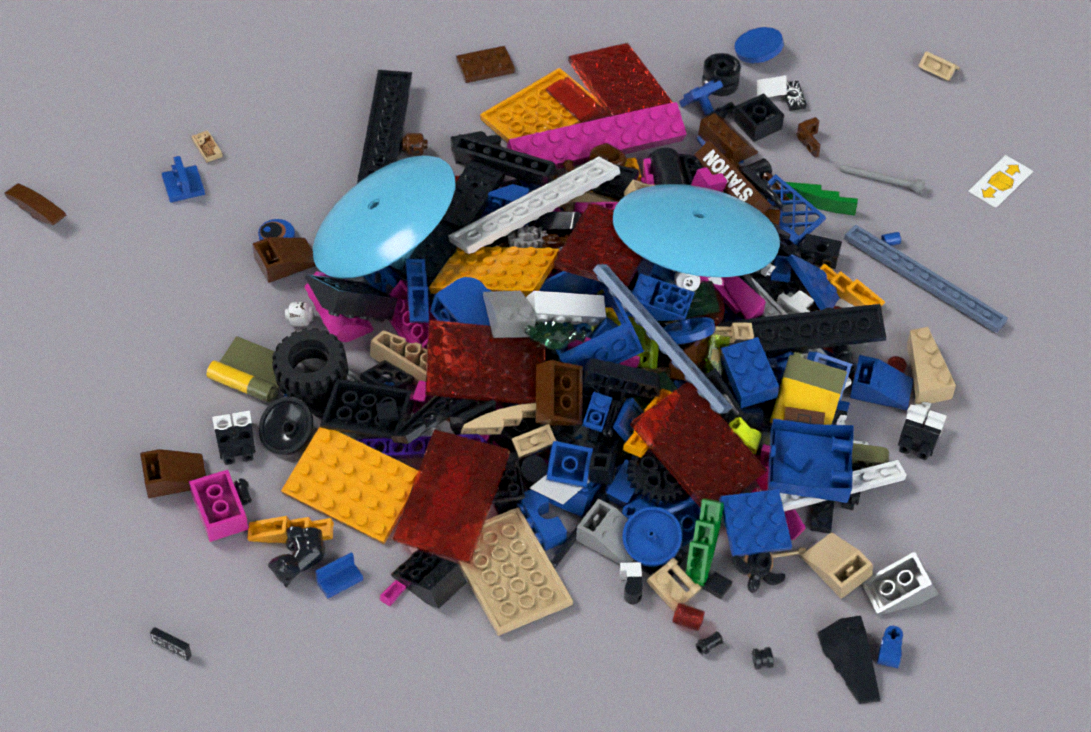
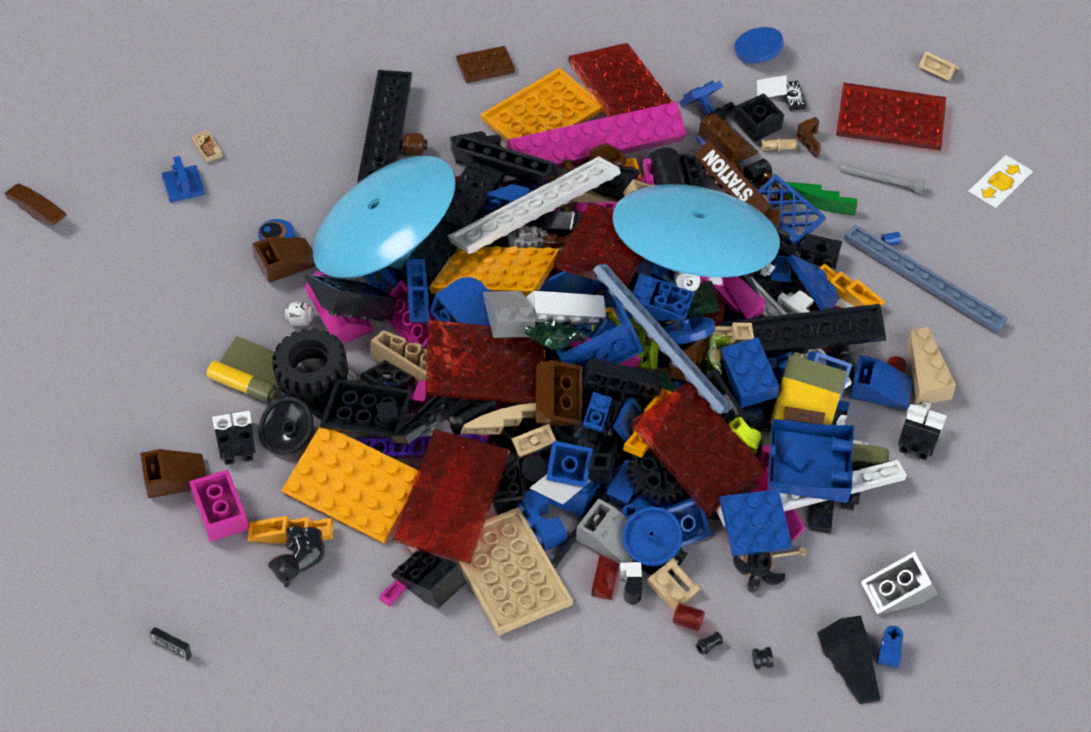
black pin [234,478,252,505] -> none
blue panel [316,552,363,599] -> none
clear red windscreen [545,77,609,123] -> none
green slope [686,498,724,586] -> none
dark pink piece [691,167,727,192] -> none
black wheel [702,53,741,97] -> none
black tile [704,572,733,599] -> none
black plate [738,166,783,210] -> none
tan slope [801,532,873,599] -> none
none -> clear red slope [591,555,619,600]
none -> tan axle [761,138,797,152]
none -> clear red plate [836,82,946,151]

